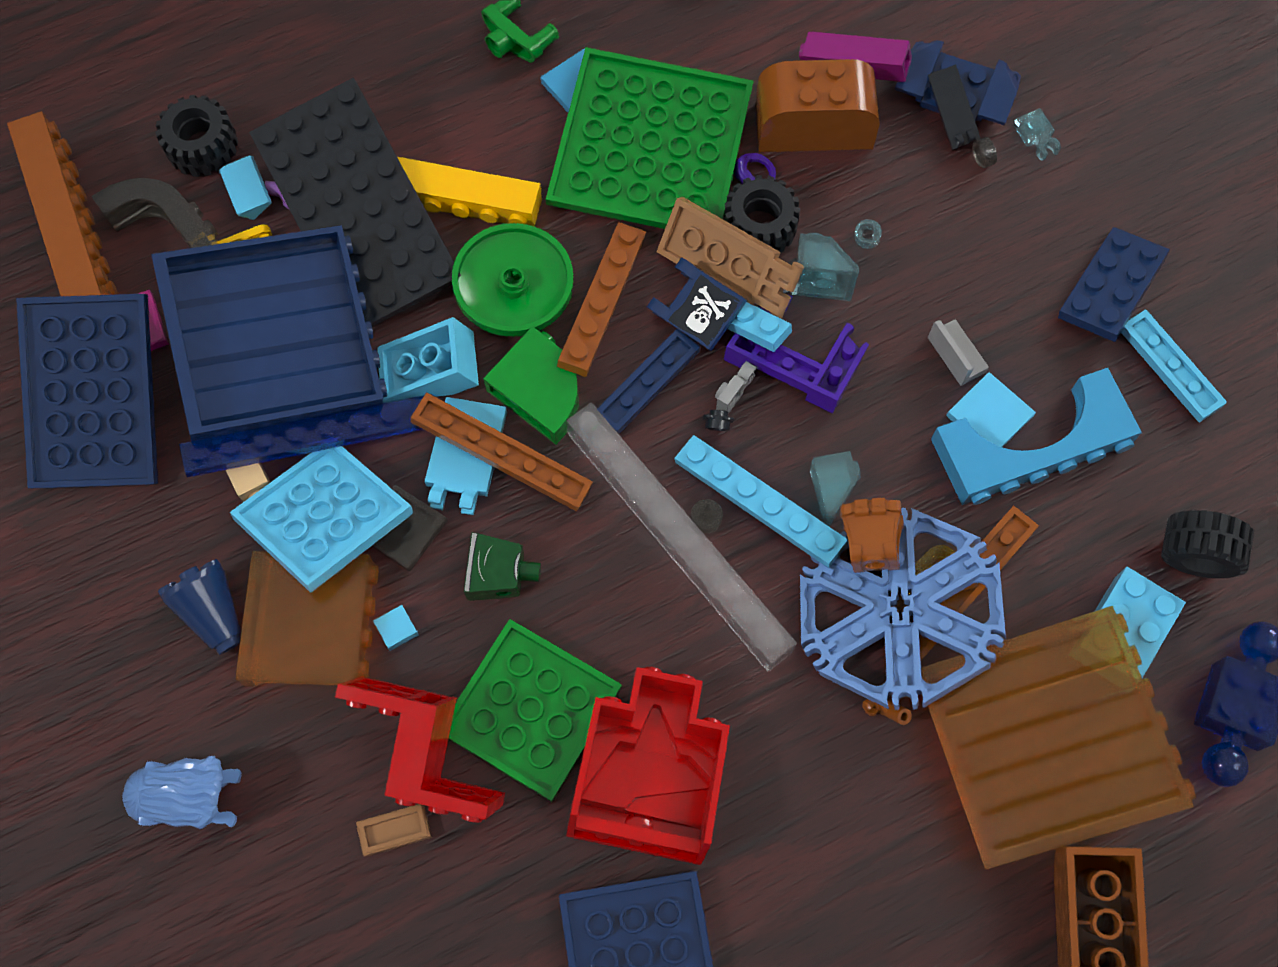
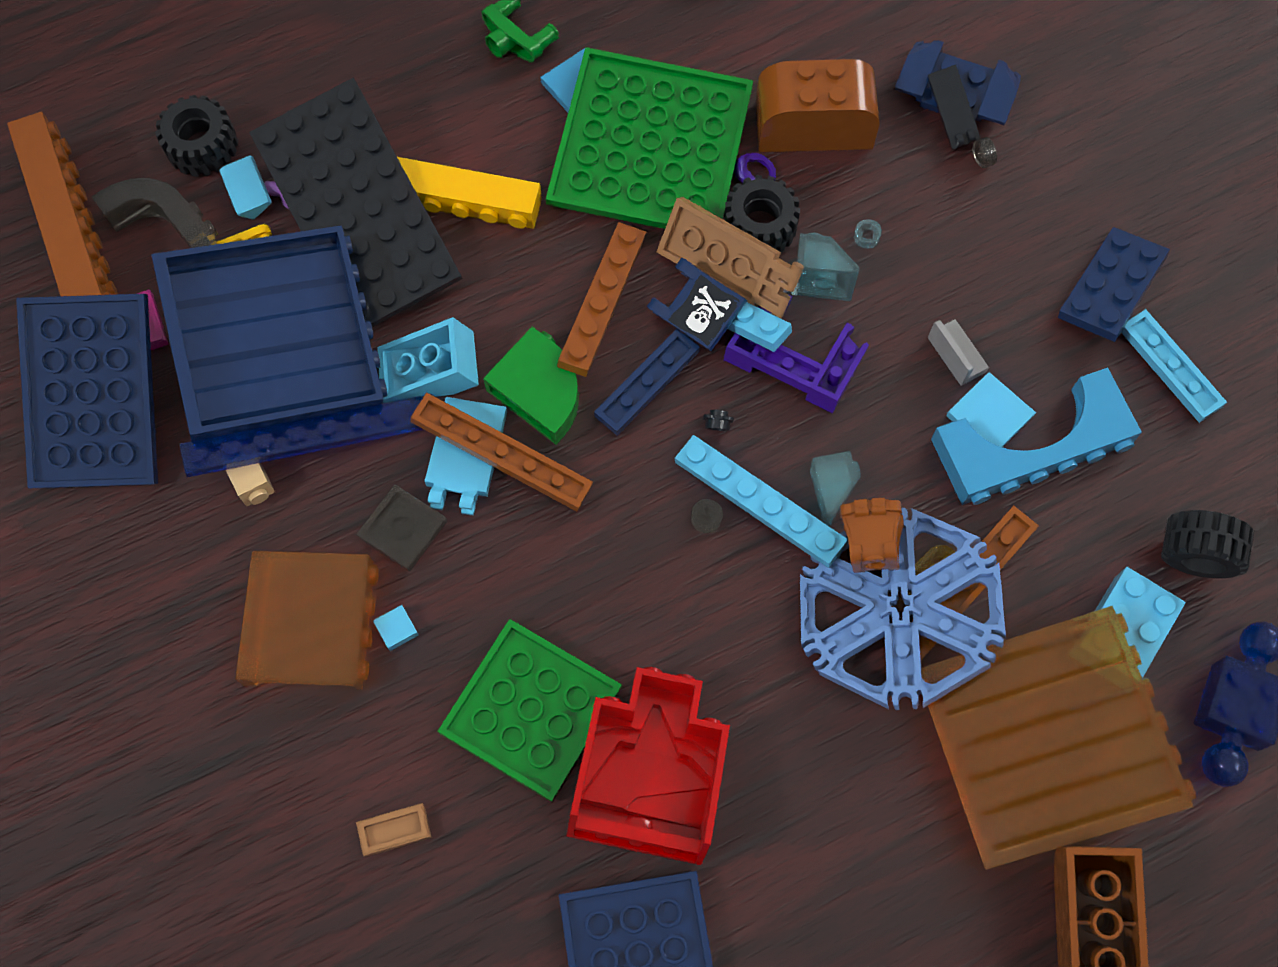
medium blue hair [122,756,242,829] -> none
dark blue cone [157,559,243,655] -> none
medium azure plate [230,438,413,593] -> none
red bracket [335,676,505,822] -> none
green dish [452,223,574,337] -> none
dark green torso [464,532,541,601] -> none
clear brick [566,403,797,672] -> none
light grey plate [715,361,757,414] -> none
magenta brick [799,31,912,82] -> none
dark orange arm [862,699,912,725] -> none
clear light blue plate [1013,108,1061,161] -> none

